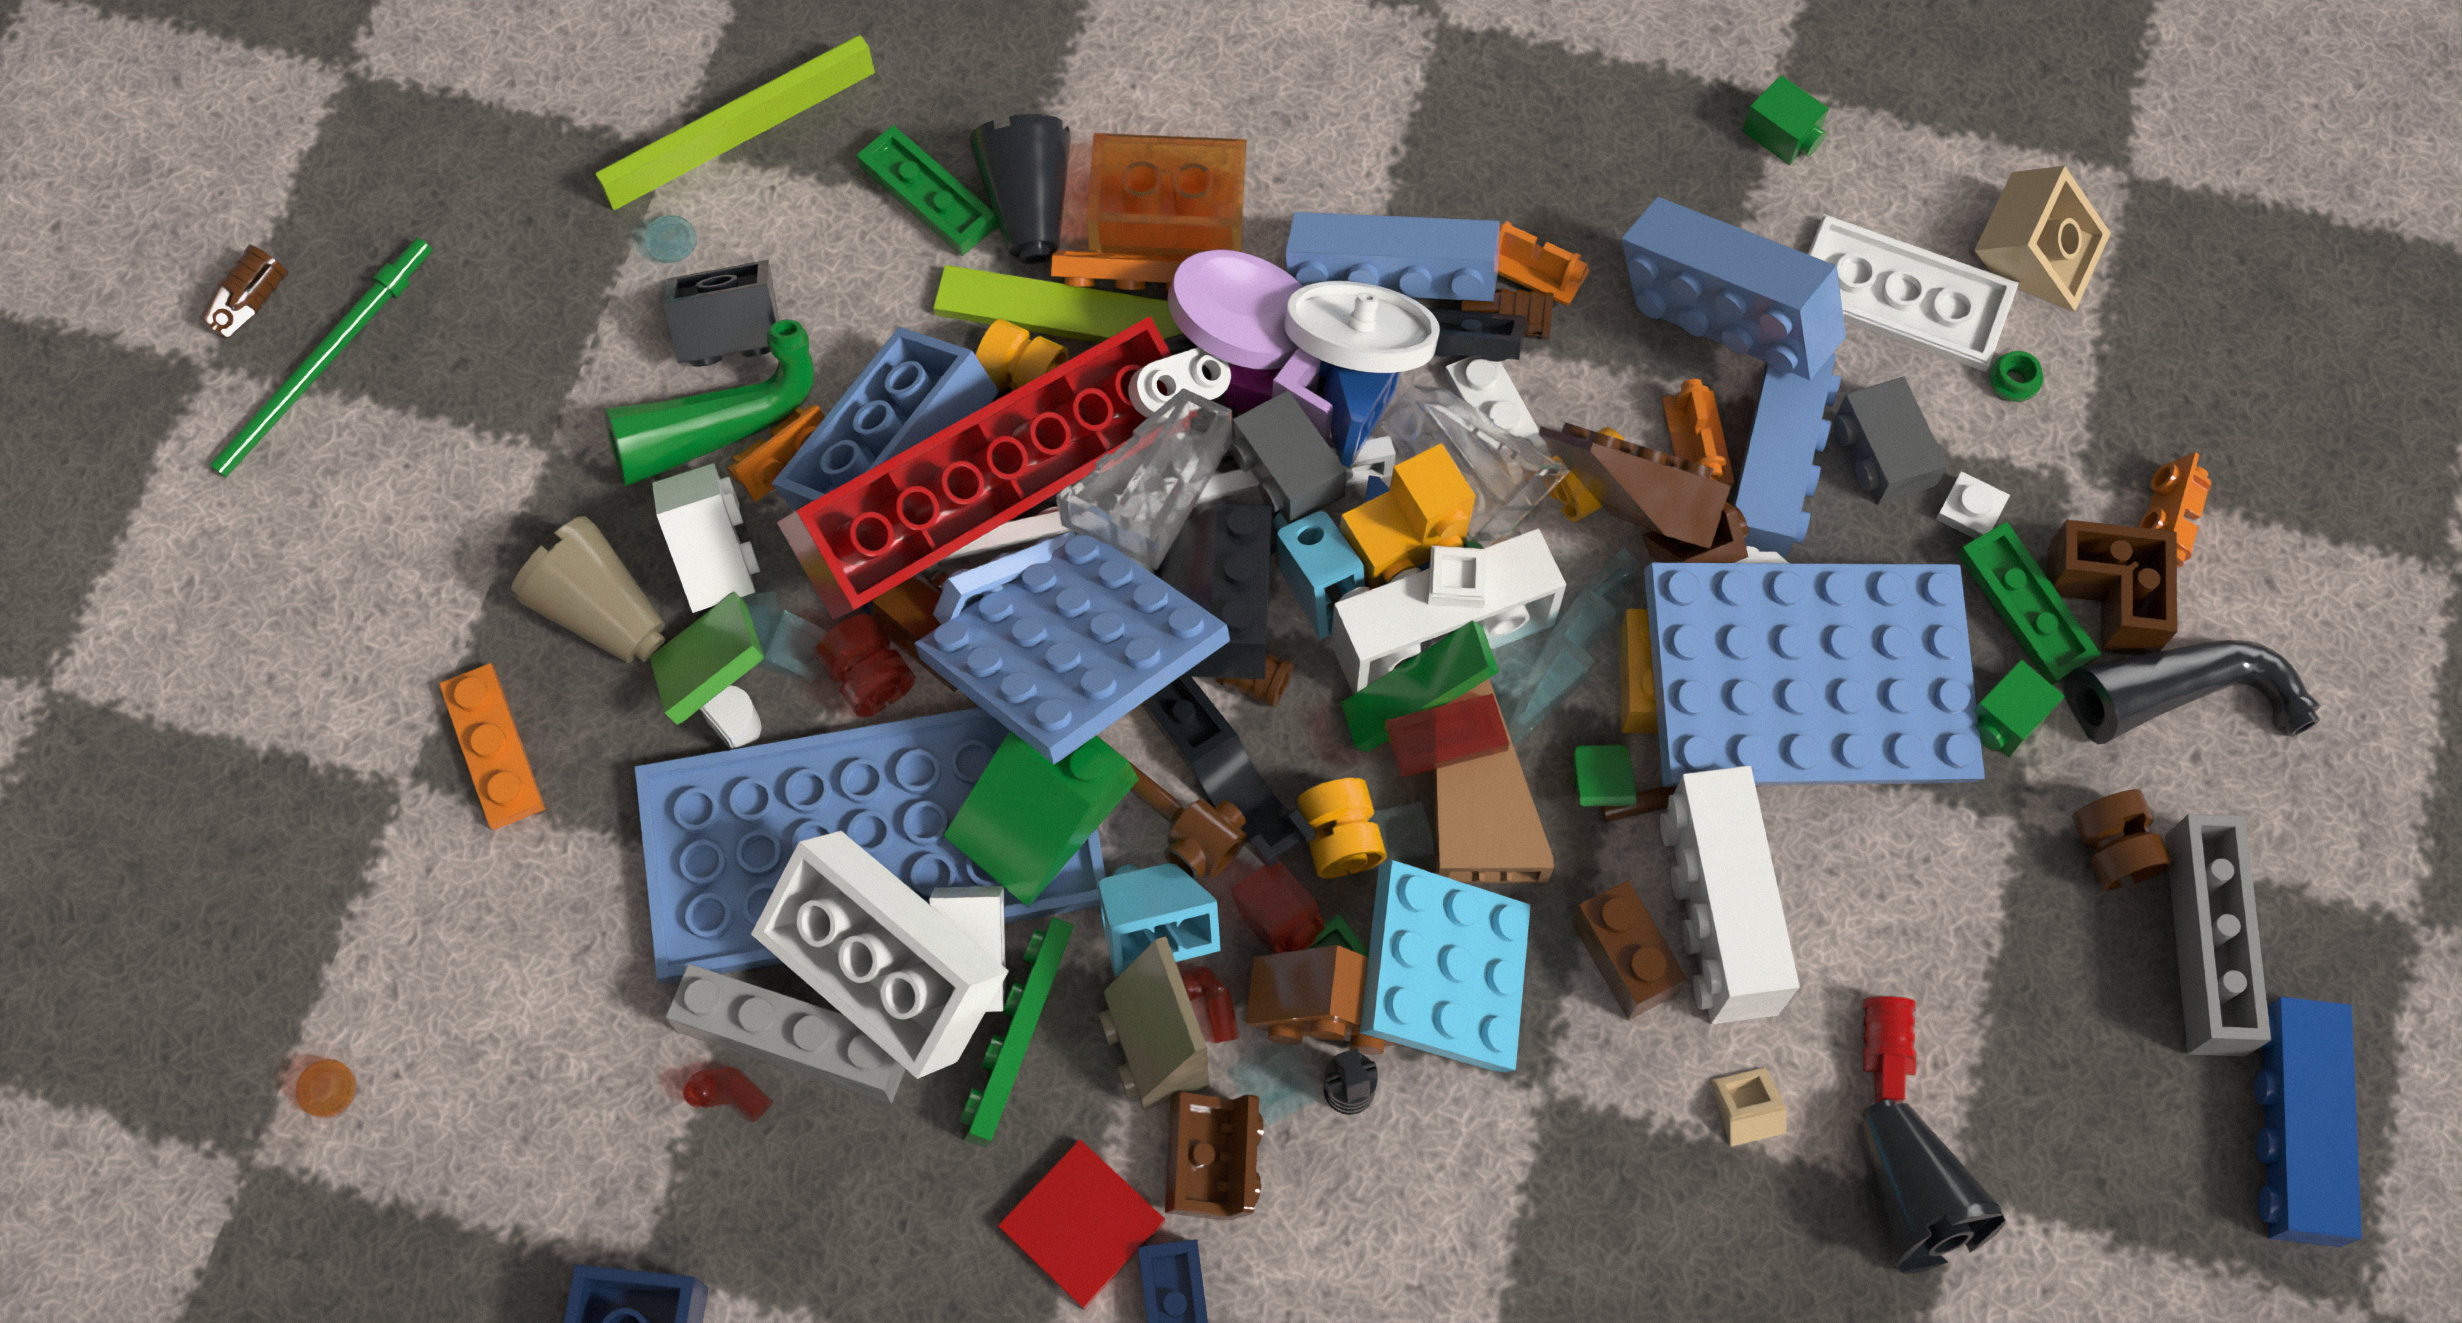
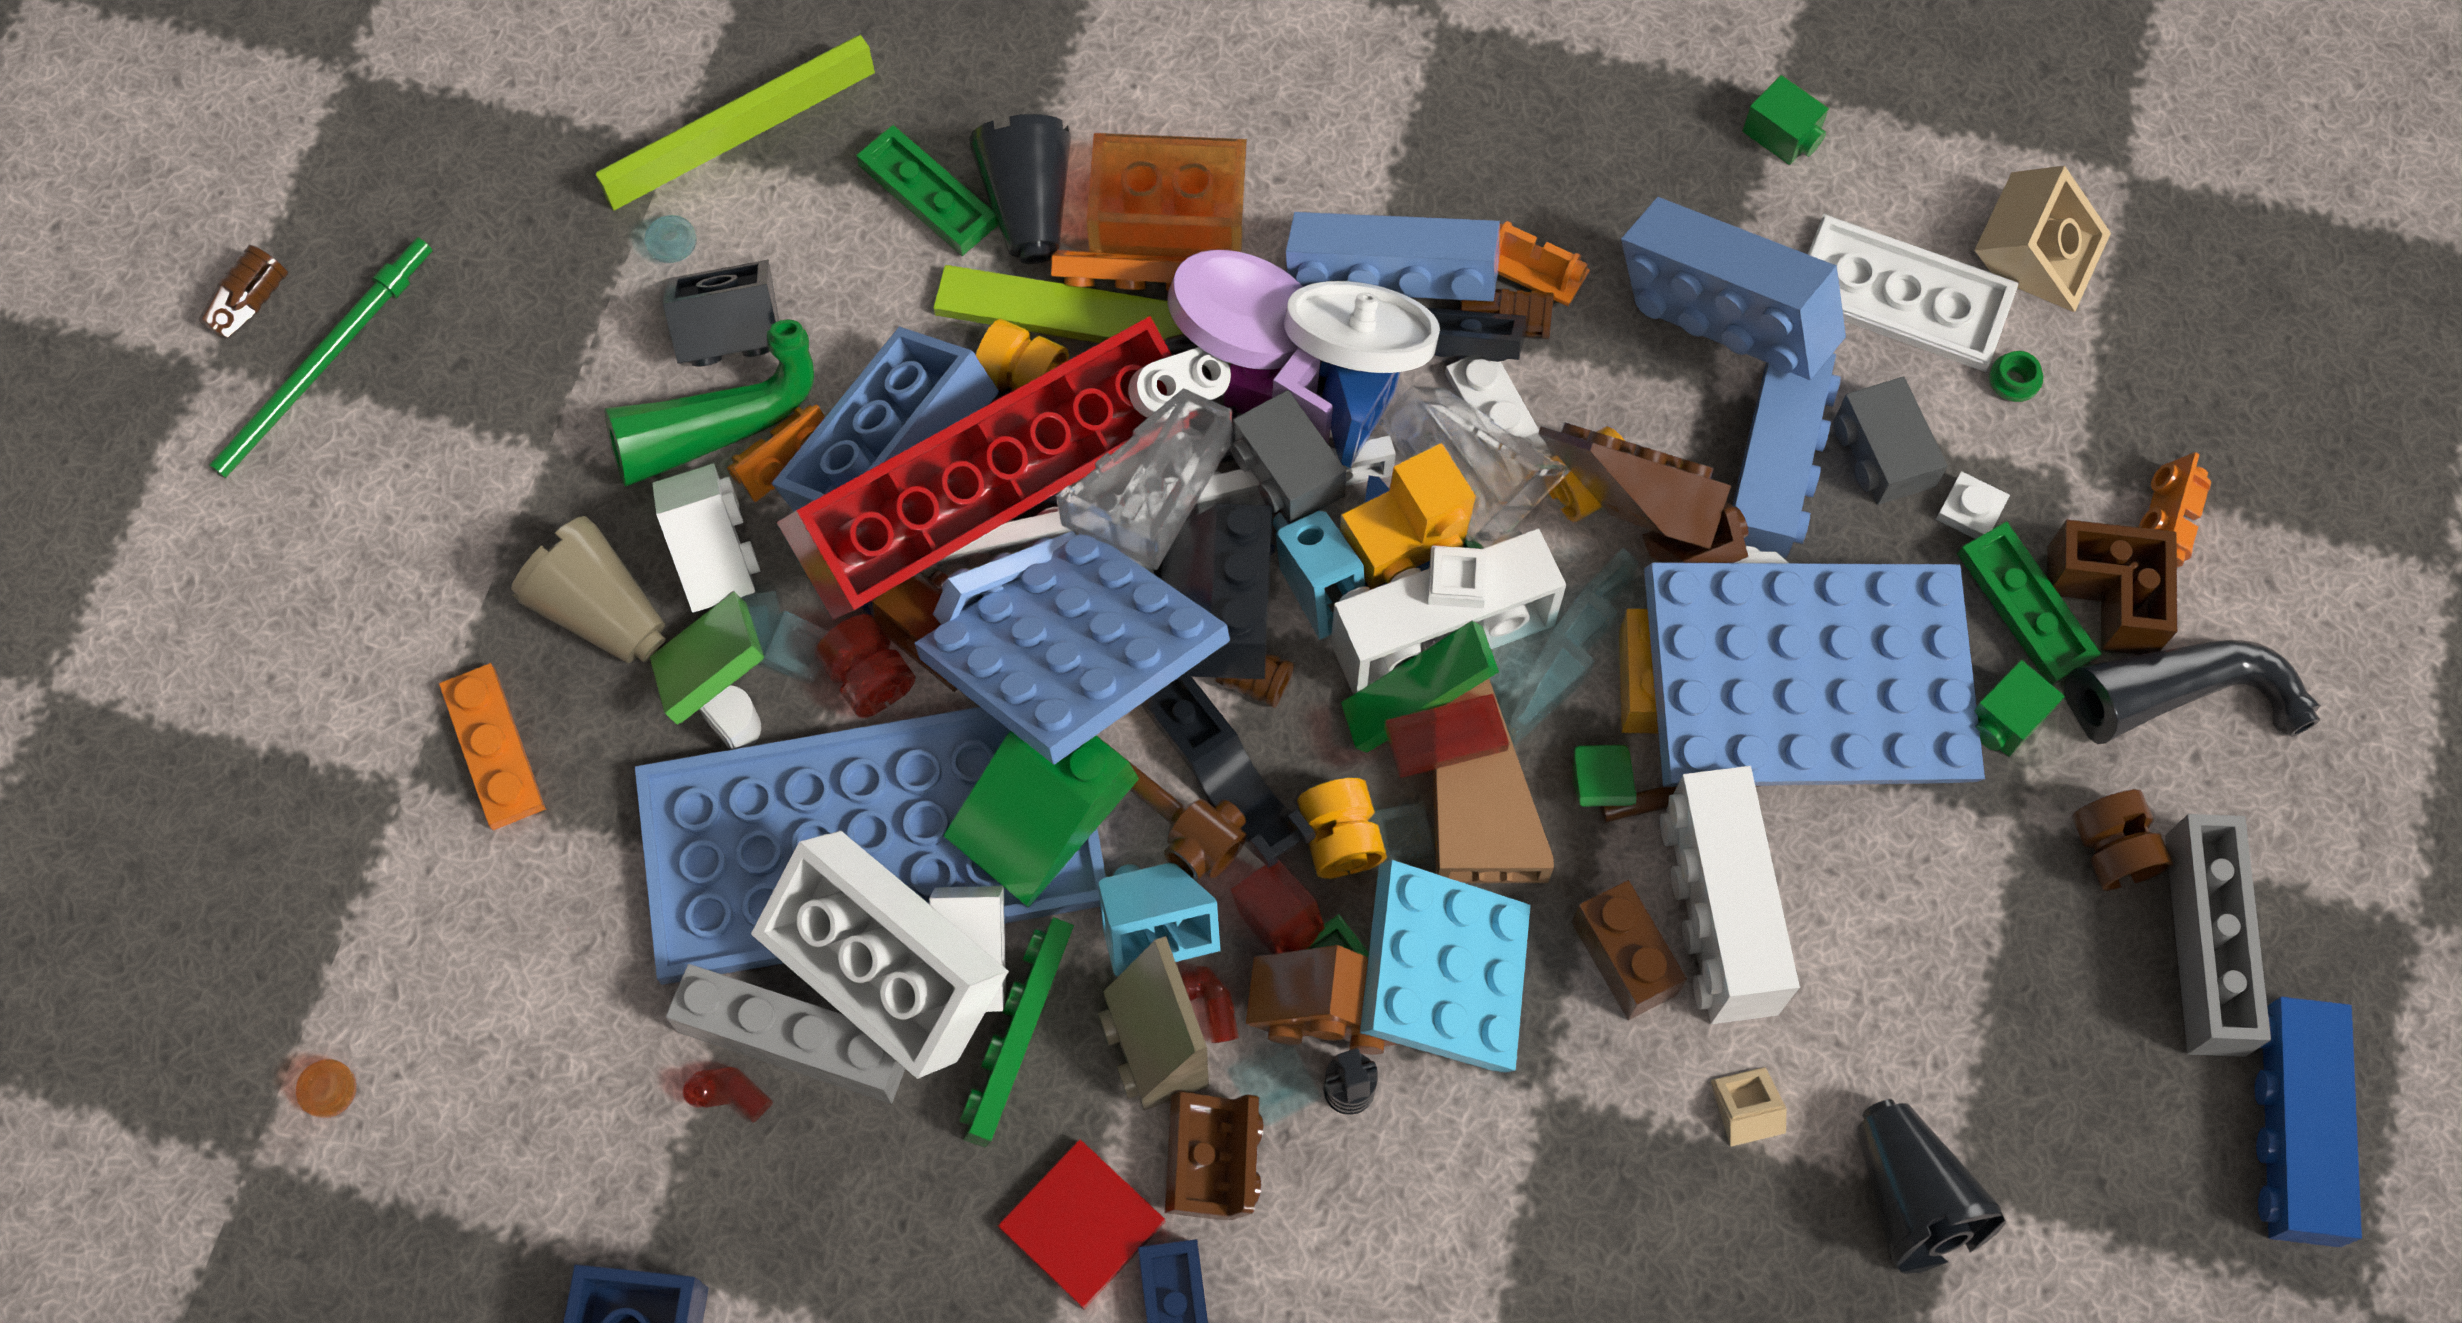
orange hinge [1661,379,1735,486] -> none
red hinge [1863,996,1916,1104] -> none

